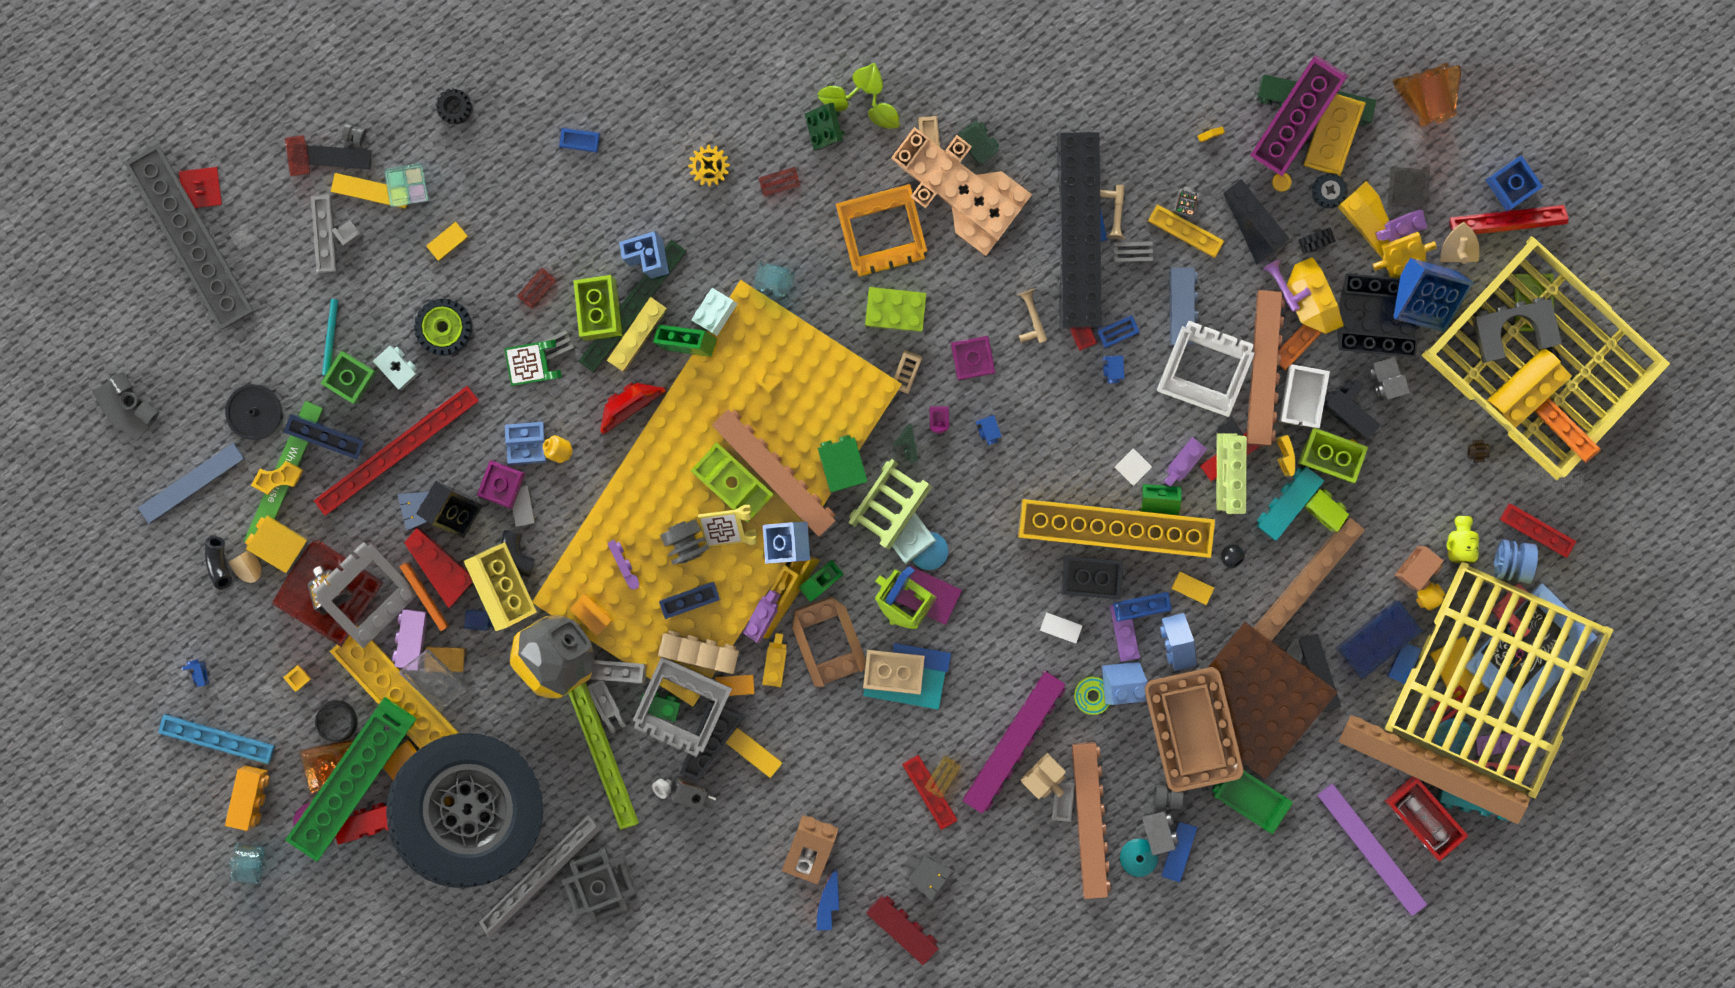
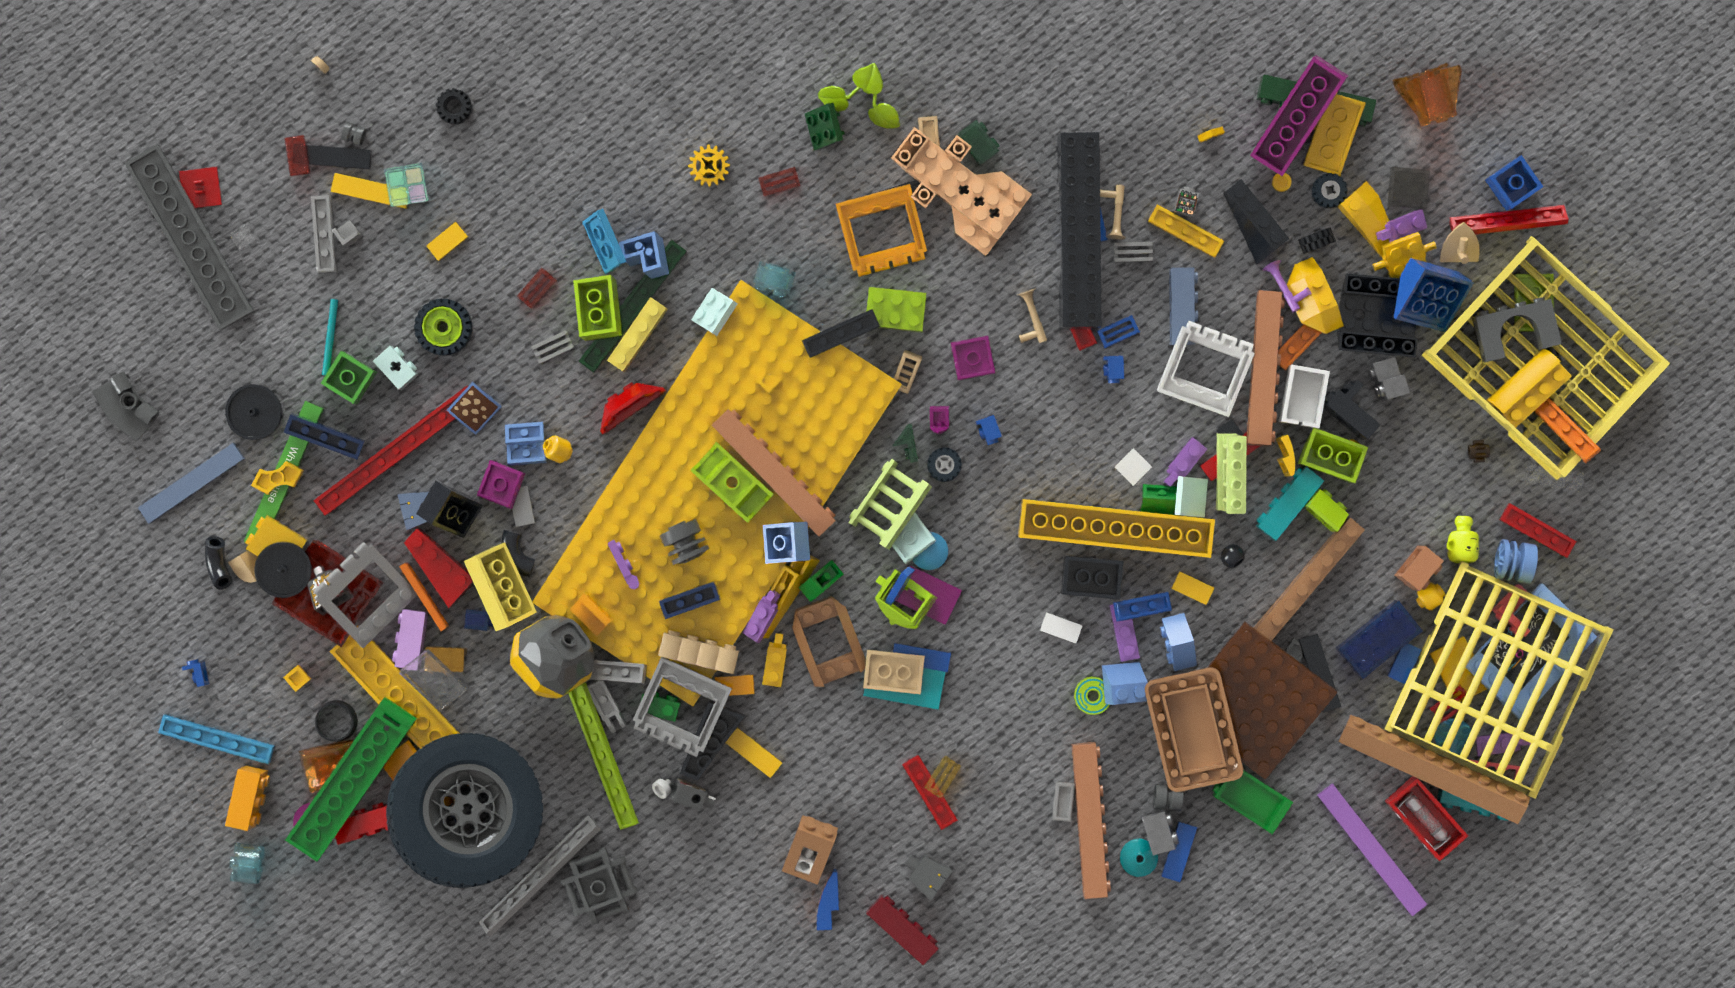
flag [504,339,562,386] -> none
blue tile [559,128,600,153] -> none
green brick [653,325,717,357] -> none
flag [698,505,757,547] -> none
green brick [818,435,868,493] -> none
magenta brick [962,671,1066,814] -> none
tan brick [1020,753,1066,799] -> none
none -> black piece [254,541,312,598]
none -> tan tile [311,56,330,74]
none -> slope [447,381,502,435]
none -> dark azure tile [583,209,627,274]
none -> black tile [802,309,880,358]
none -> black wheel [927,447,962,482]
none -> light aqua tile [1175,476,1208,517]

